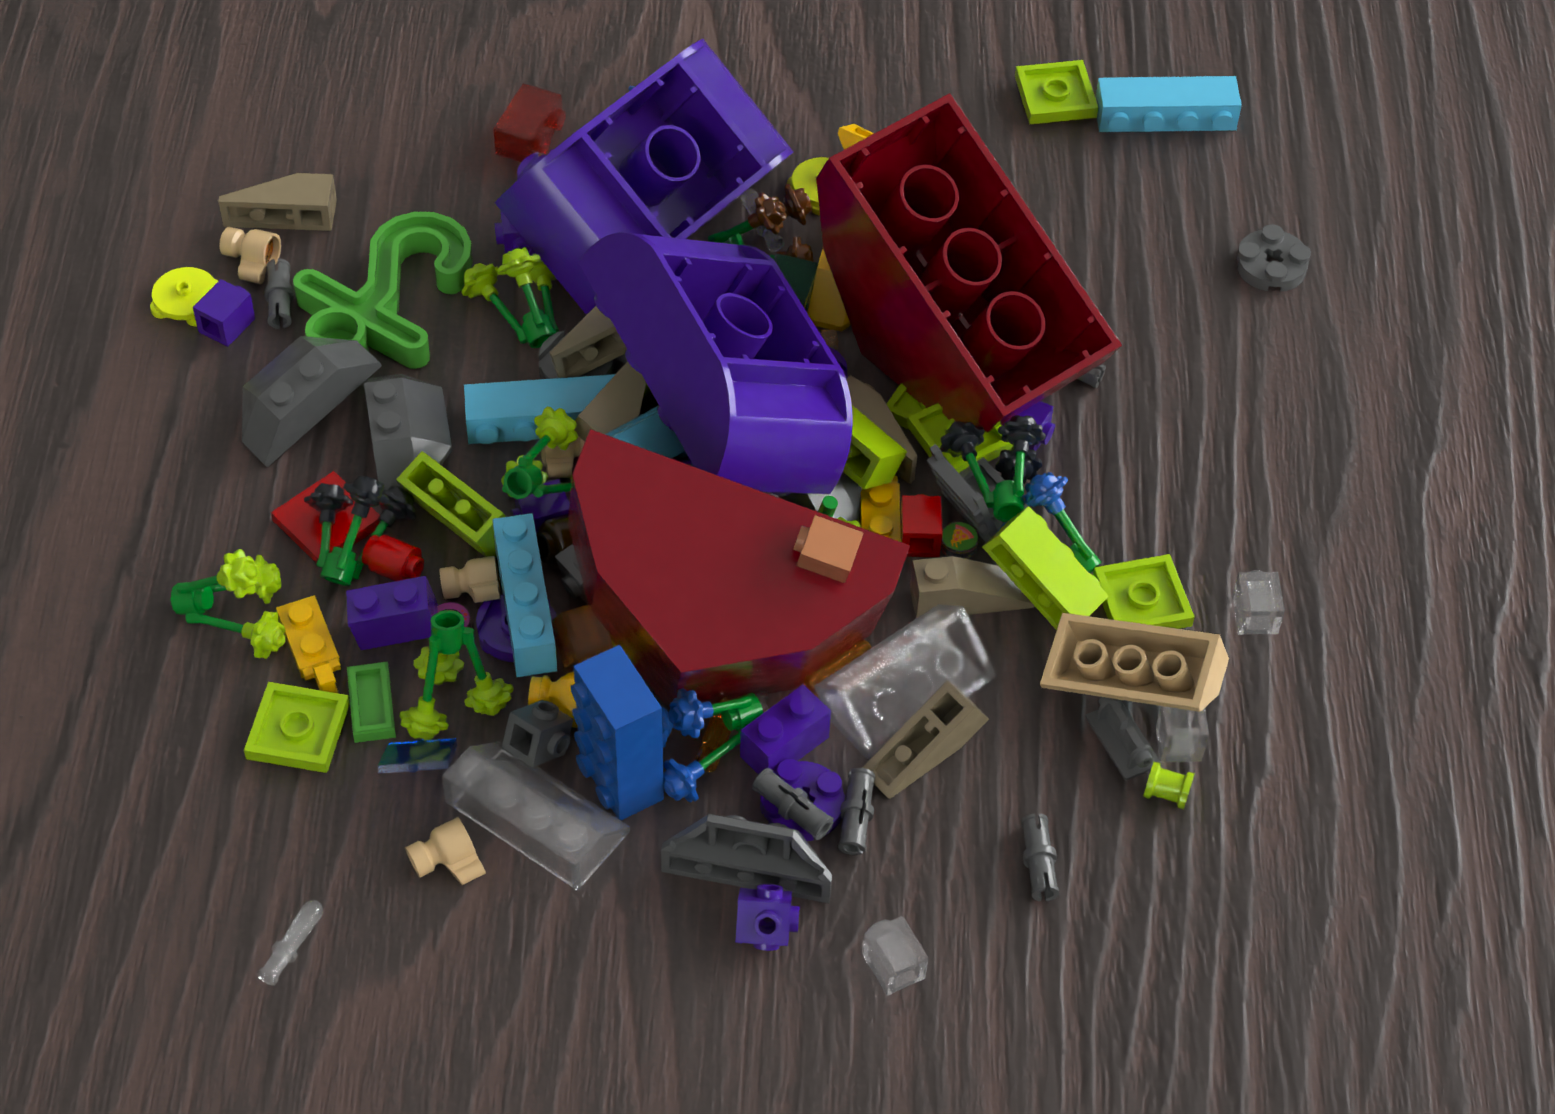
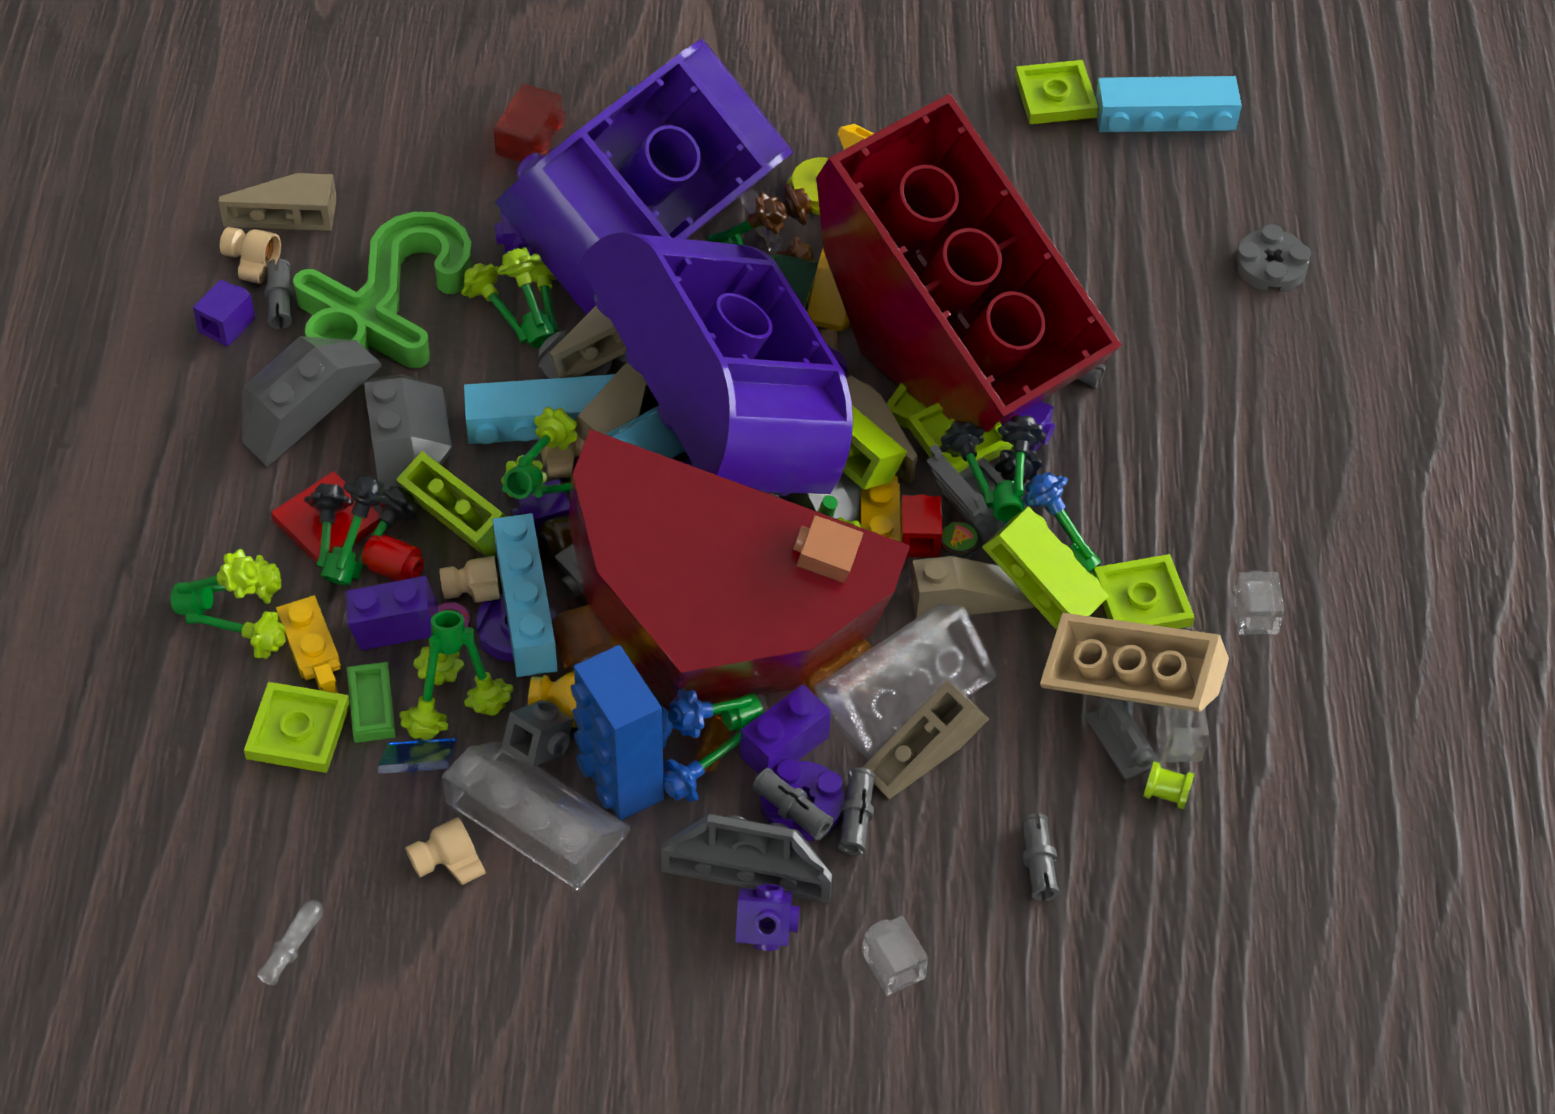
neon yellow piece [150,267,218,327] -> none

